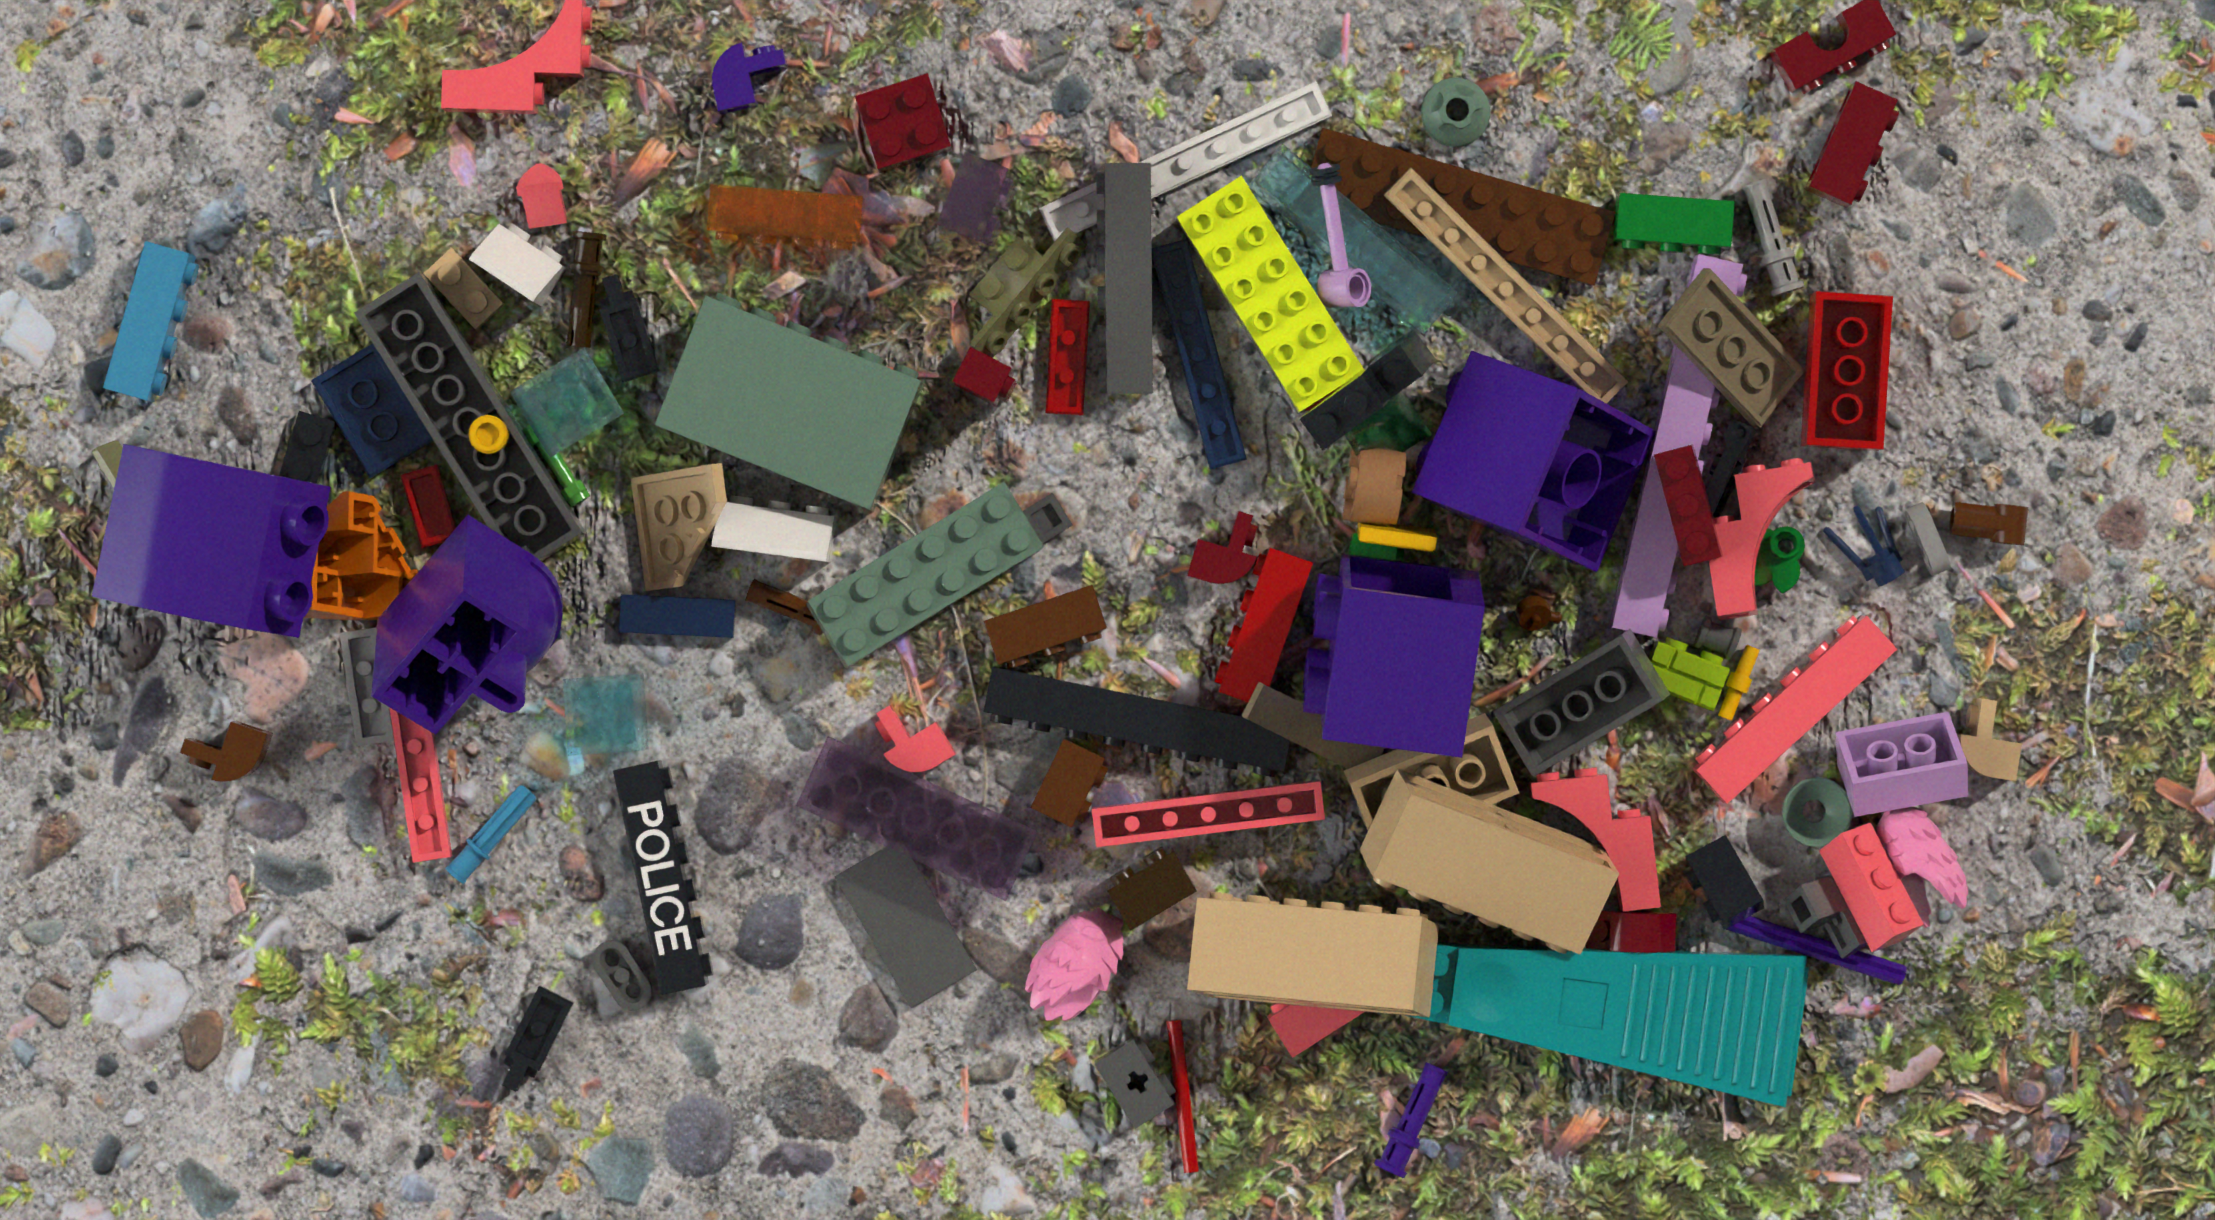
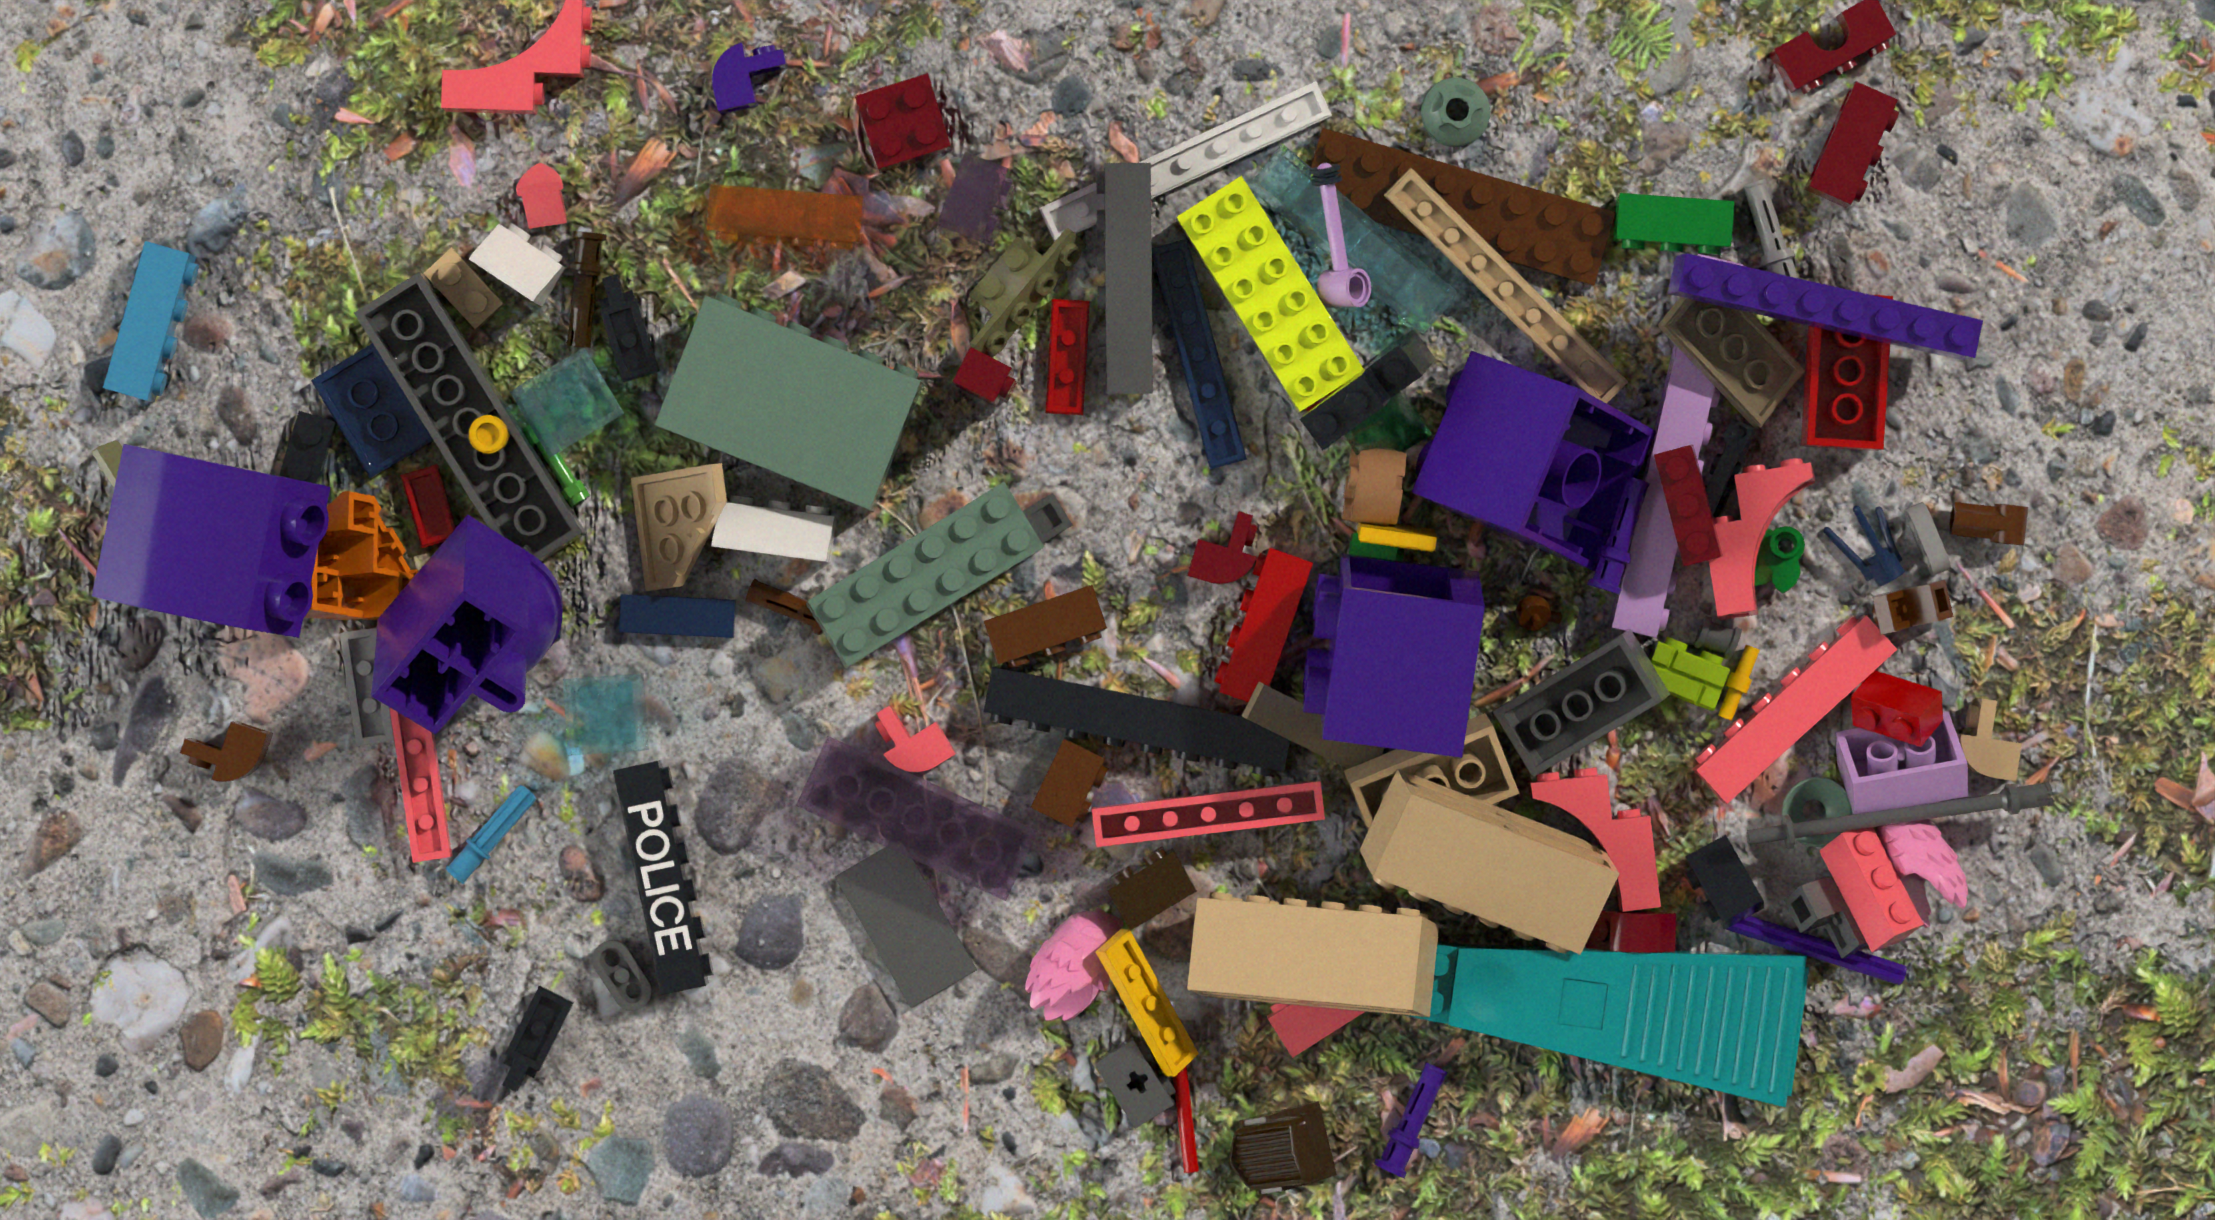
none -> yellow plate [1096,929,1199,1077]
none -> dark brown piece [1229,1101,1337,1195]
none -> dark purple pin [1587,476,1650,595]
none -> dark purple brick [1668,253,1983,360]
none -> dark grey bar [1747,782,2053,849]
none -> red piece [1851,670,1943,747]
none -> reddish brown brick [1872,579,1954,635]

